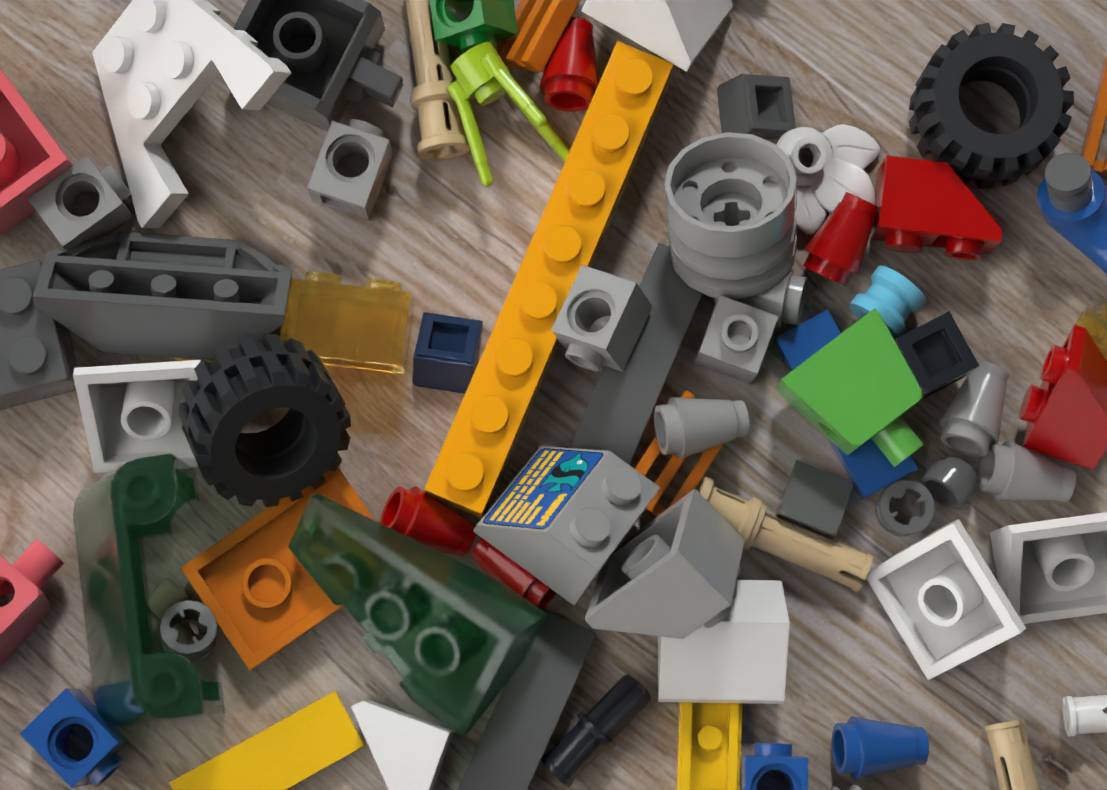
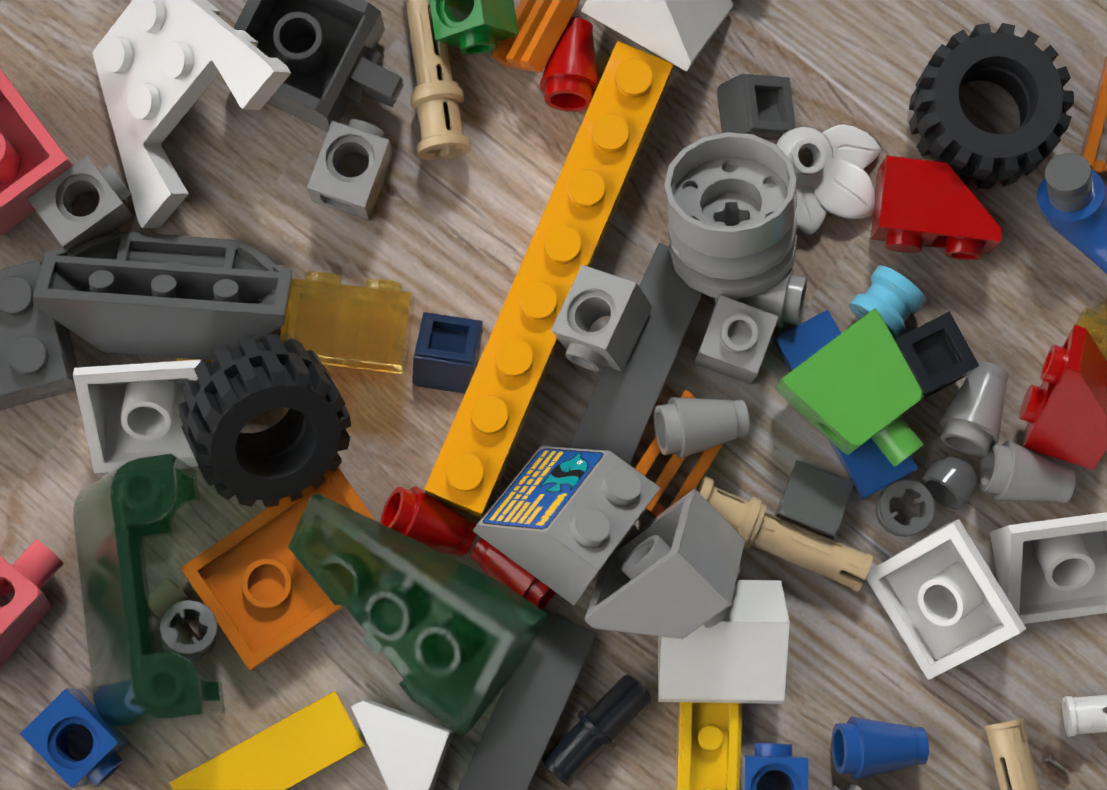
lime plant [446,42,570,187] -> none
red cone [803,192,879,287] -> none

